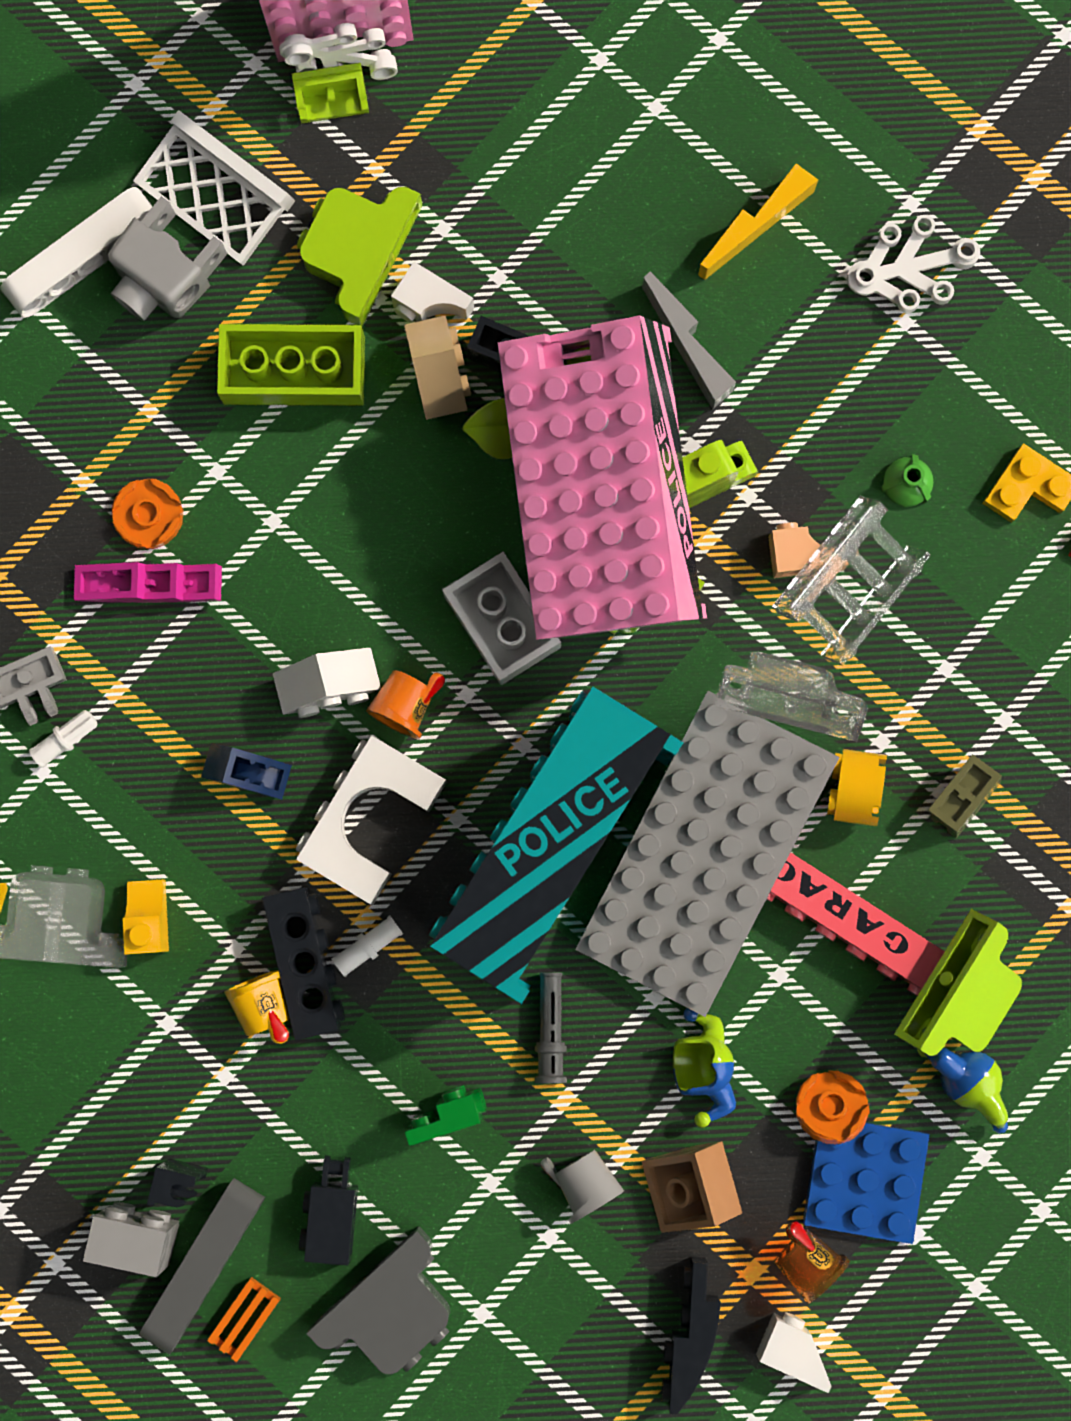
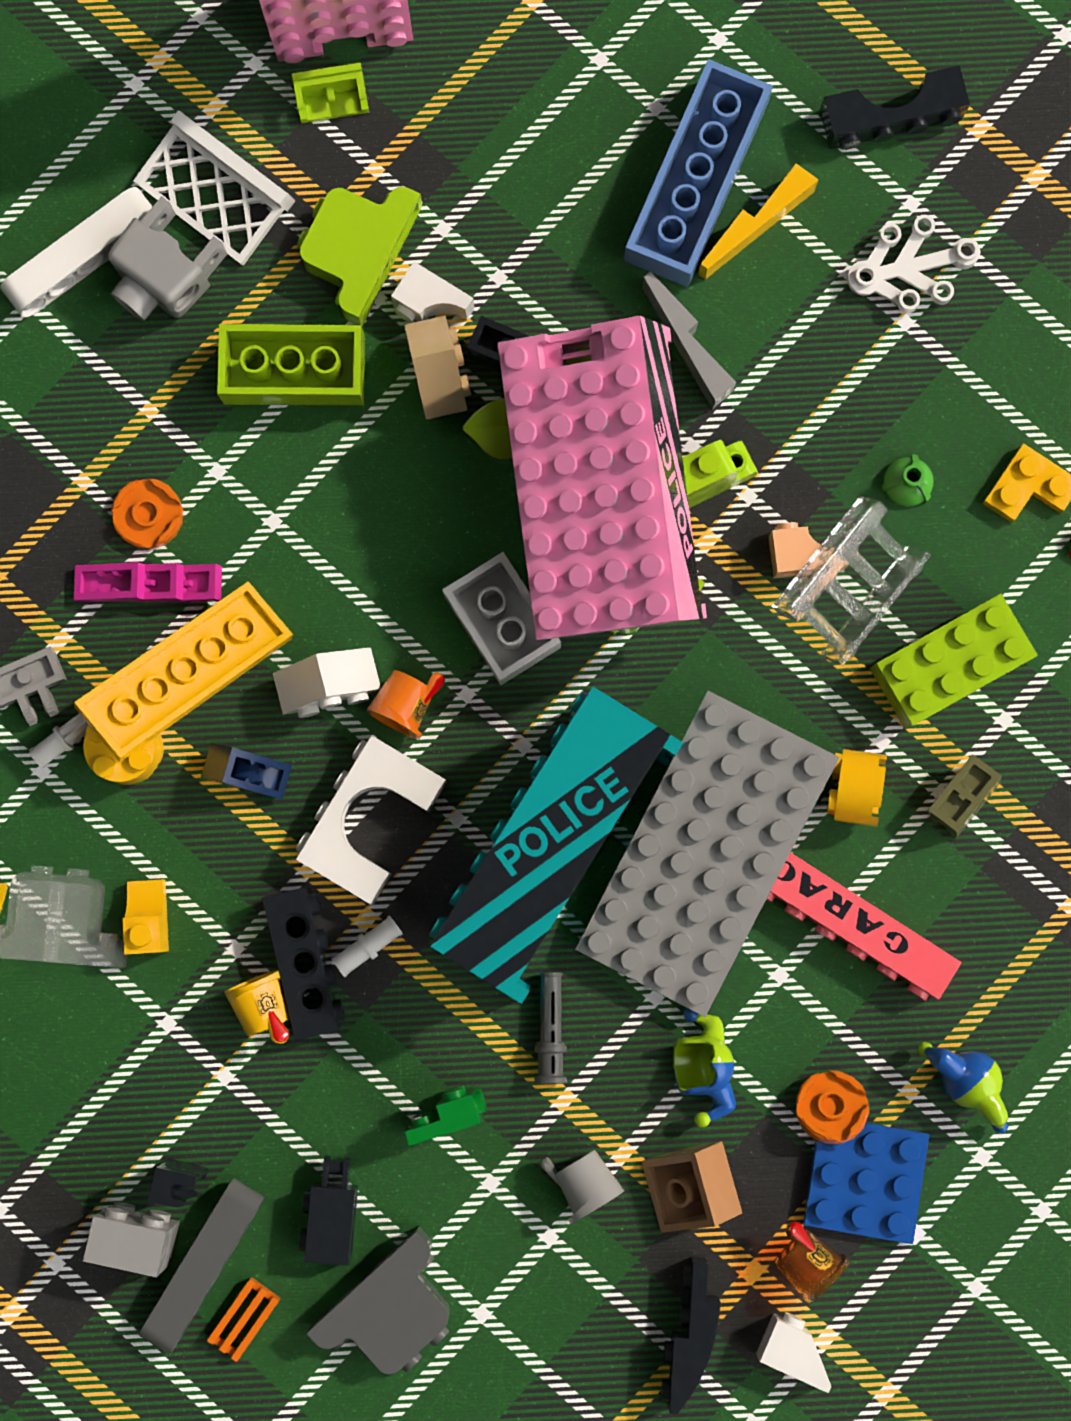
white plant [279,23,398,80] -> none
clear brick [714,652,868,742] -> none
lime brick [894,909,1022,1056] -> none
none -> yellow plate [74,582,293,762]
none -> yellow brick [83,725,164,785]
none -> medium blue brick [624,59,773,287]
none -> black arch [819,65,970,150]
none -> lime brick [870,594,1038,730]

